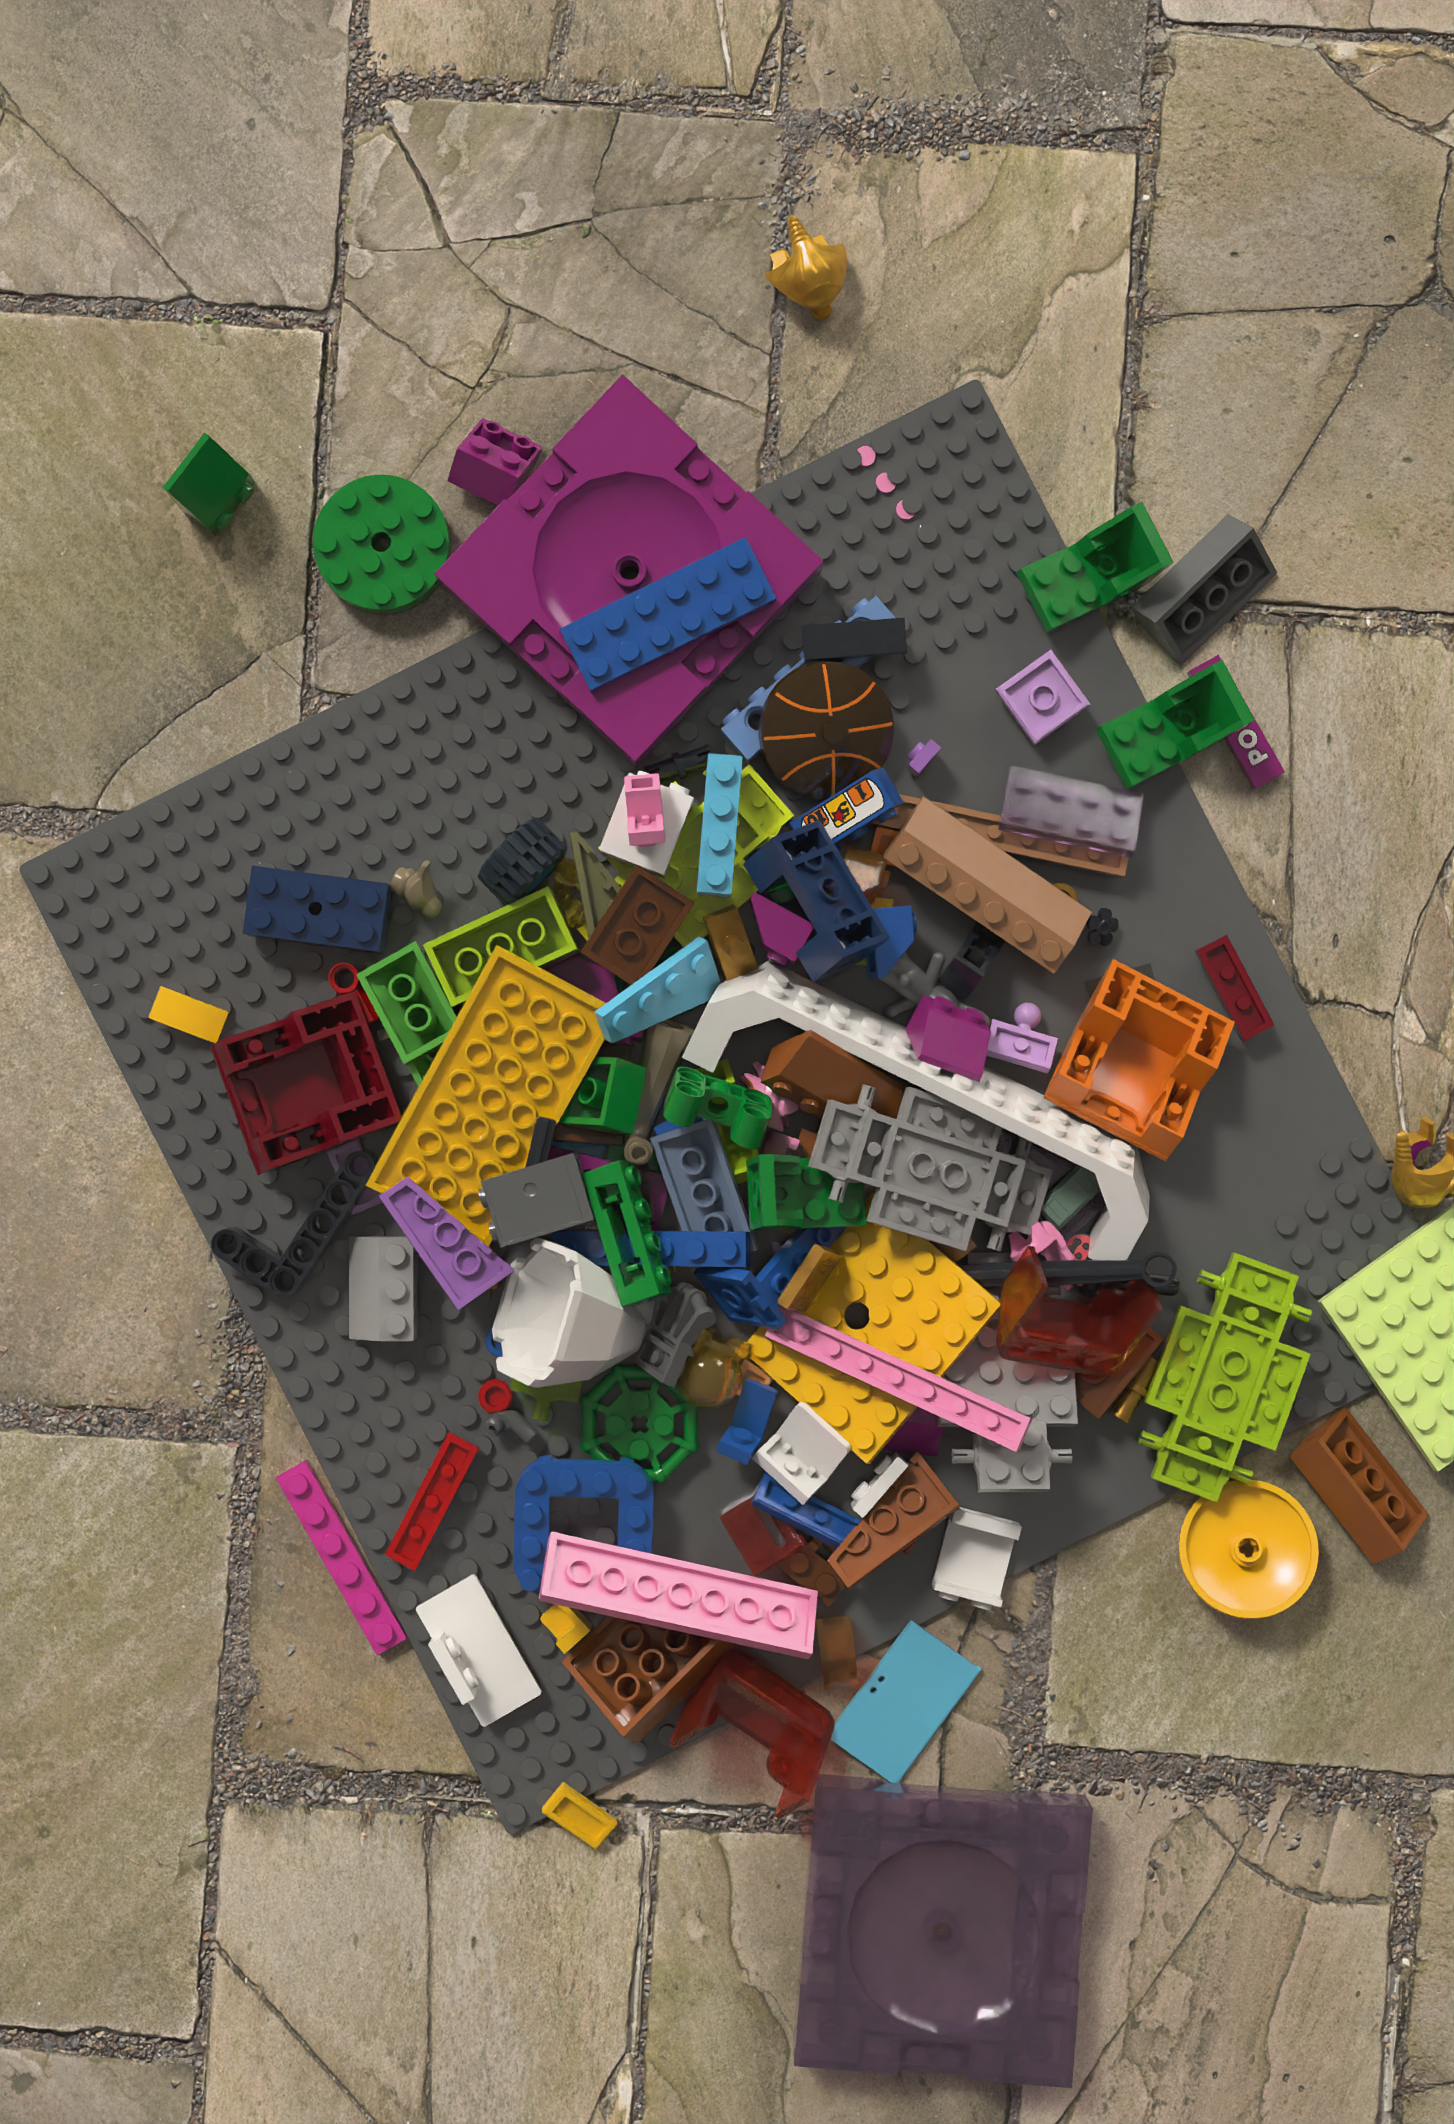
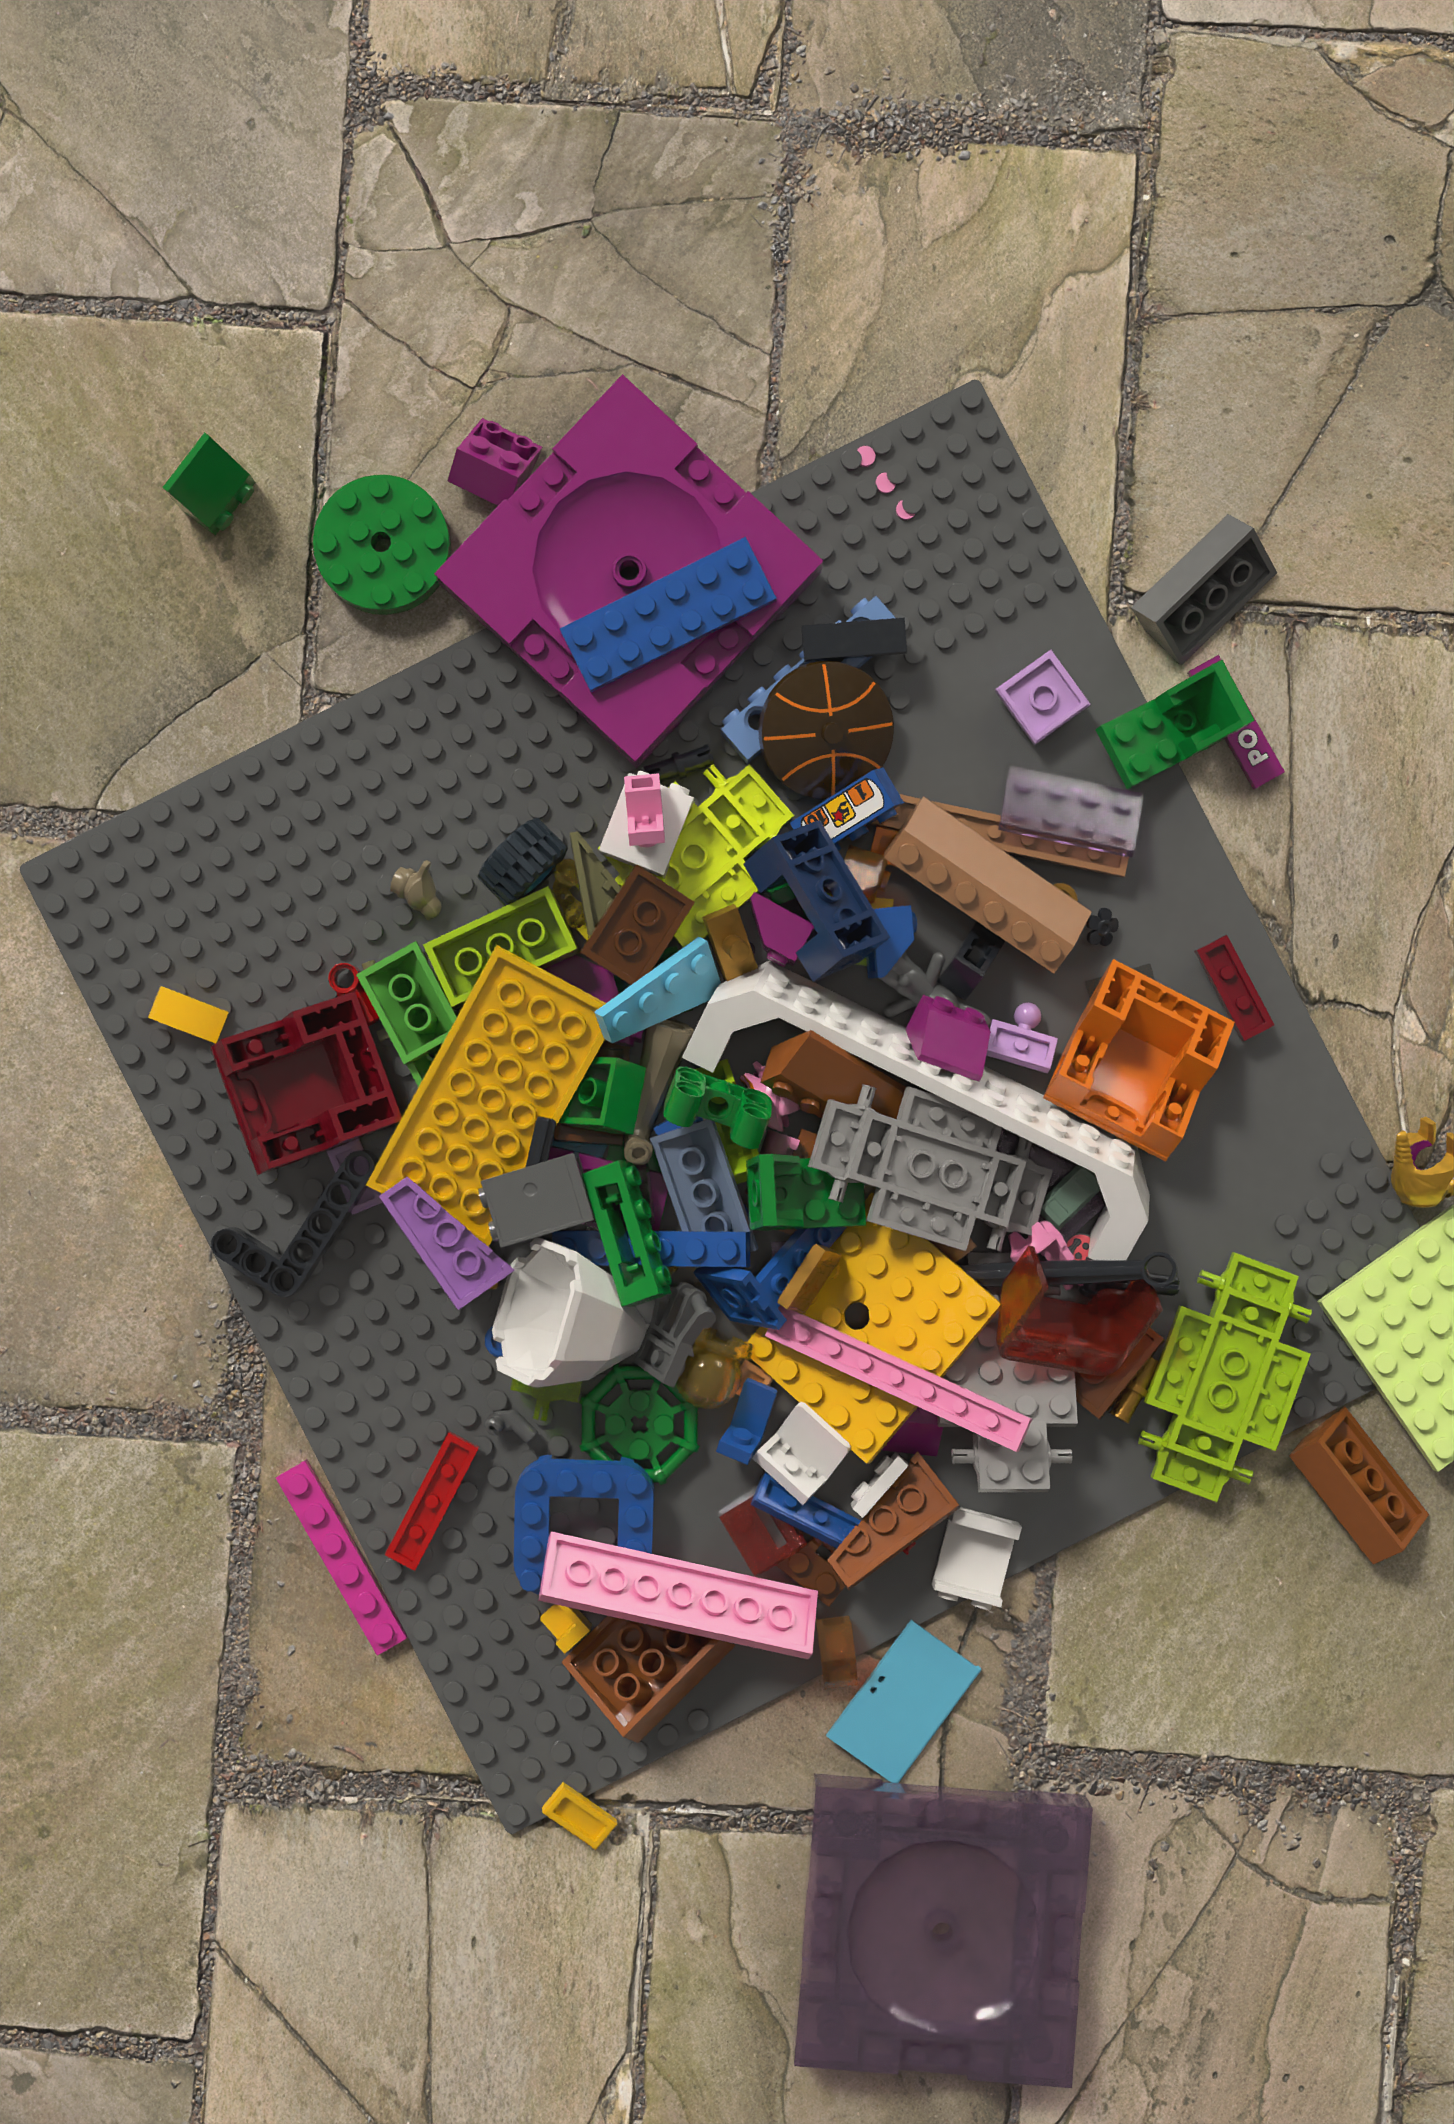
dark blue brick [242,866,393,954] -> none
light grey slope [349,1236,418,1341] -> none
white bracket [416,1574,542,1727] -> none
red tile [478,1378,513,1413] -> none
clear red windscreen [669,1649,834,1819] -> none
medium azure brick [697,753,743,898] -> none
pearl gold piece [765,215,847,320] -> none
medium lavender plate [907,739,941,778] -> none
green bracket [1016,502,1174,633] -> none
yellow dish [1178,1480,1319,1619] -> none

